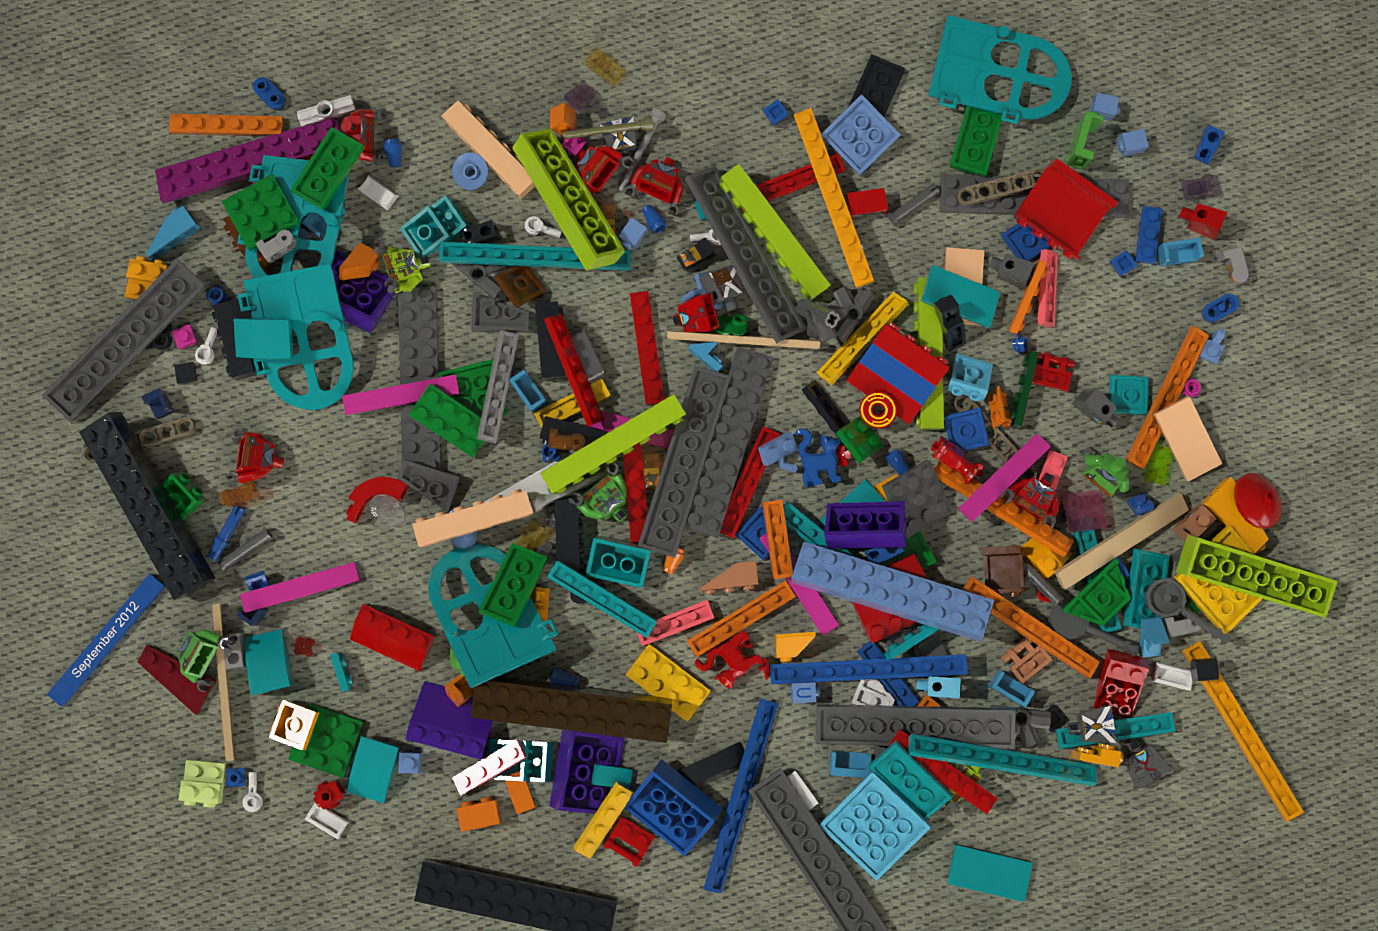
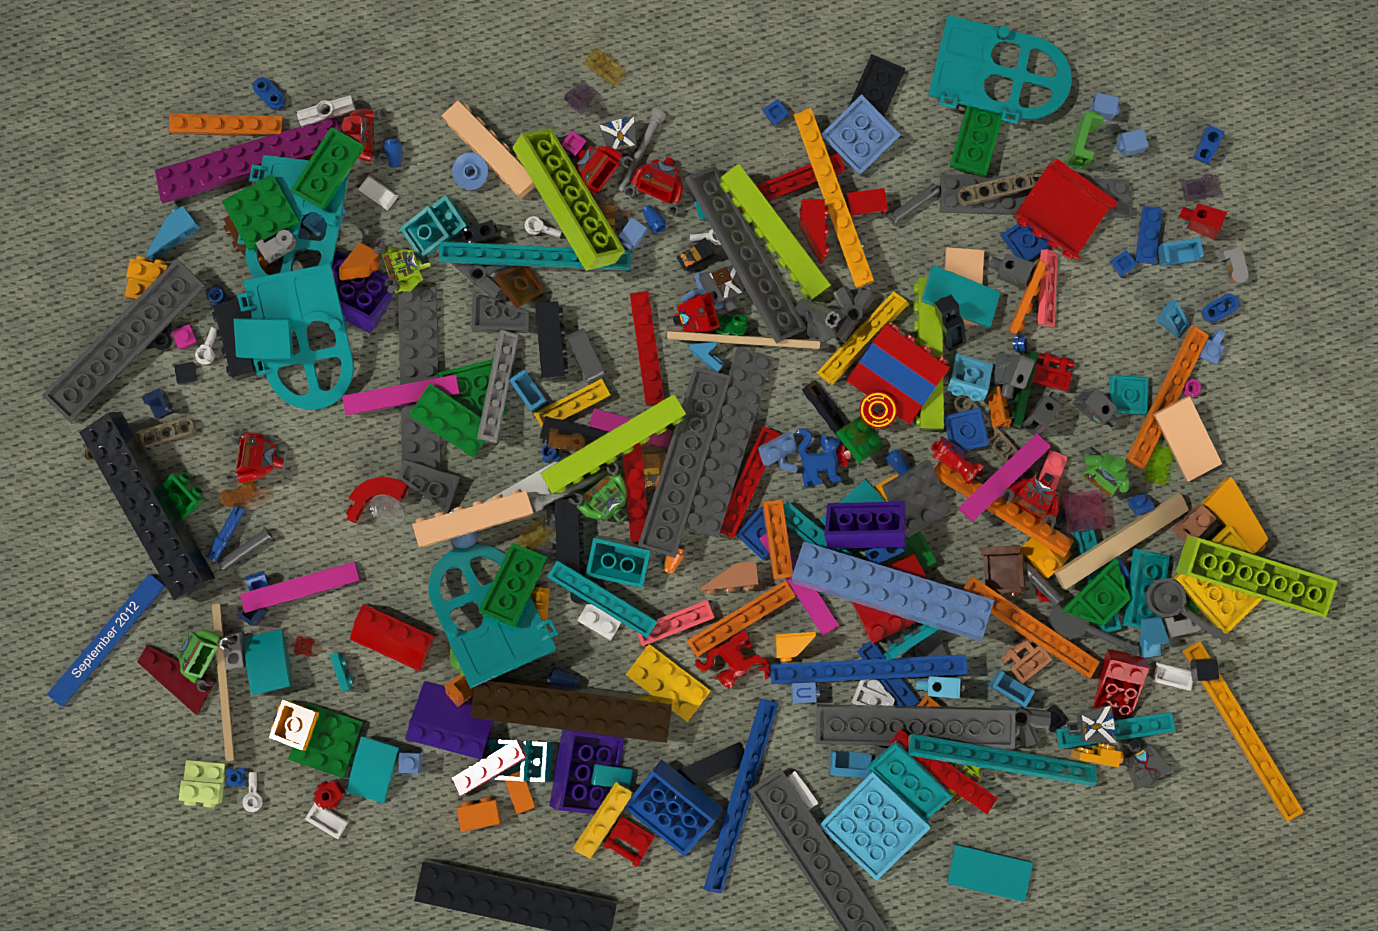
red plate [544,314,604,427] -> none
orange brick [550,102,577,136] -> none
olive piece [563,116,654,139] -> none
red dish [1234,473,1282,529] -> none
none -> white wing [577,604,621,641]
none -> red slope [799,199,829,264]
none -> dark grey torso [993,353,1035,399]
none -> dark grey torso [1021,392,1061,436]
none -> dark azure slope [1156,300,1190,338]

